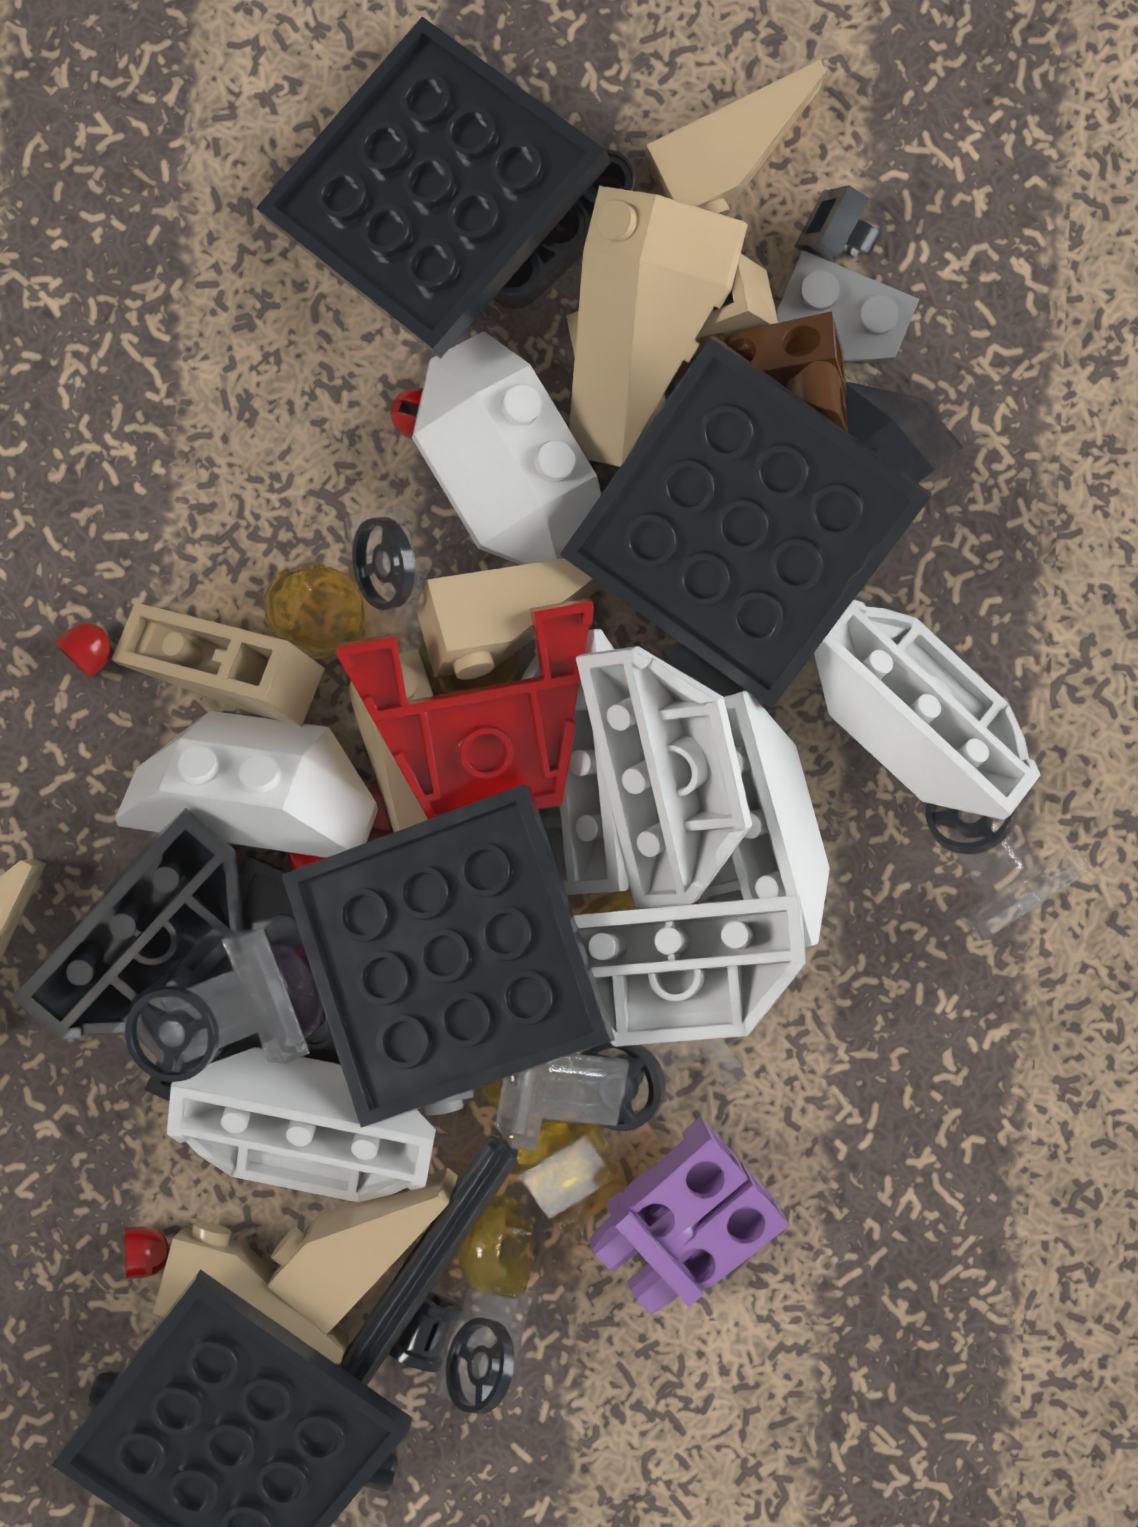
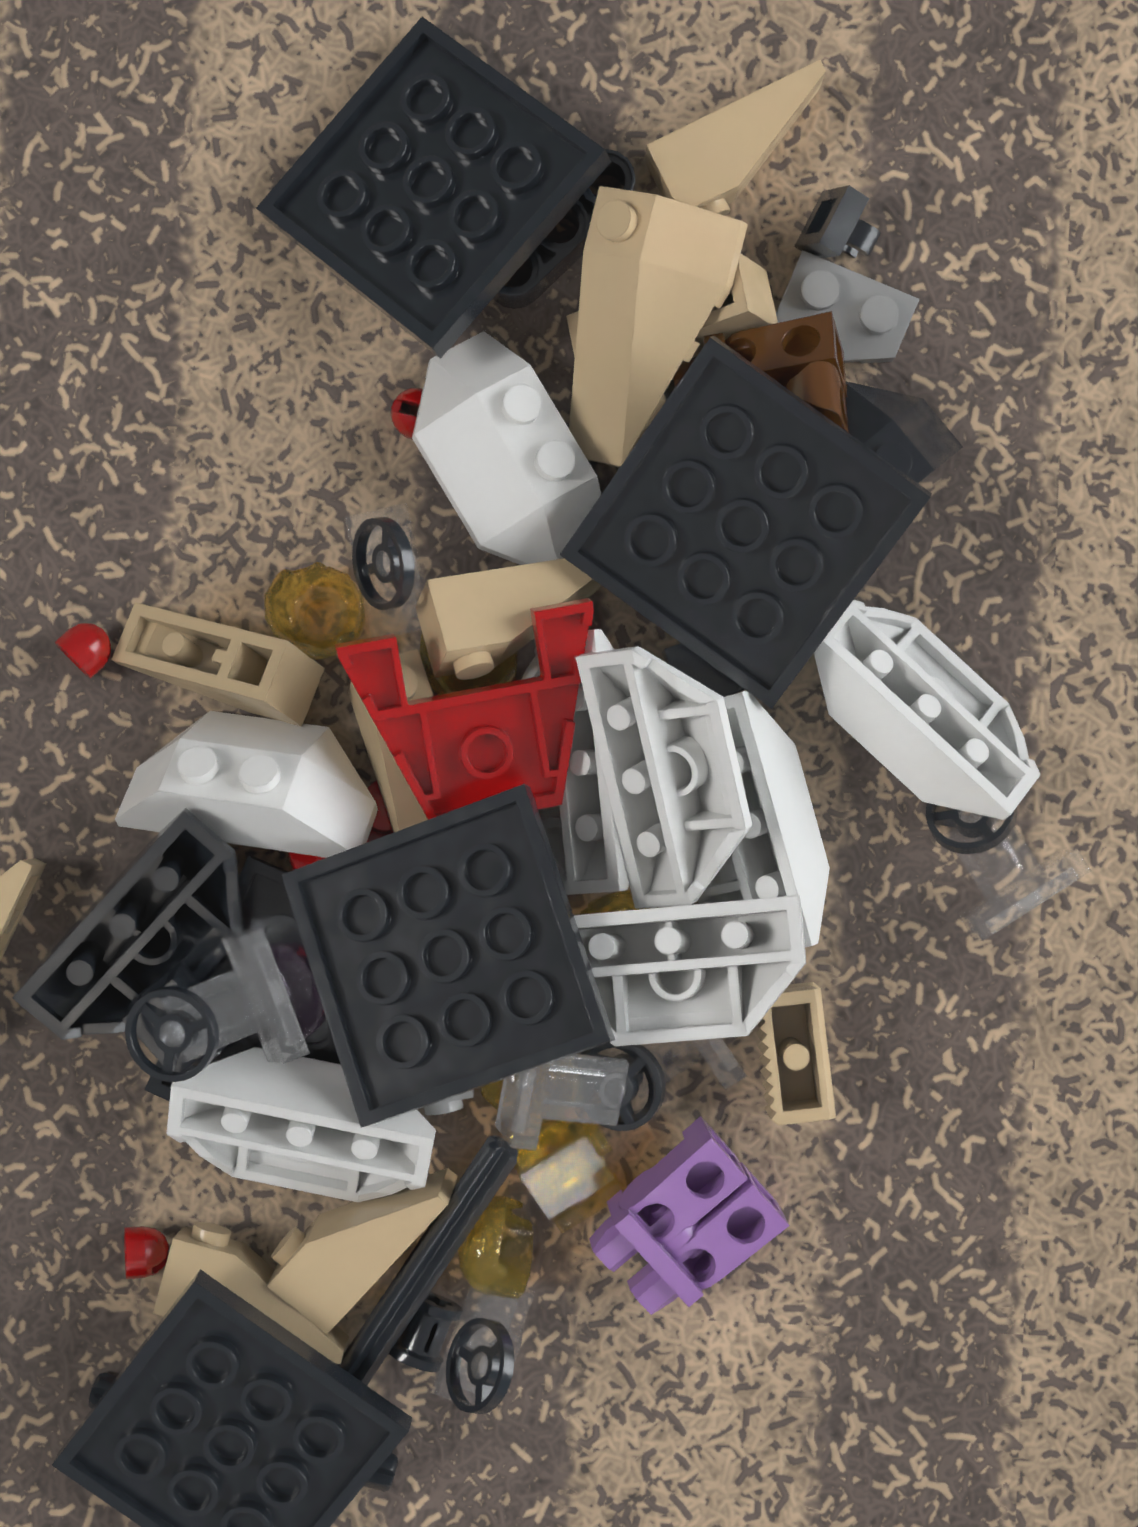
none -> tan brick [756,982,836,1126]

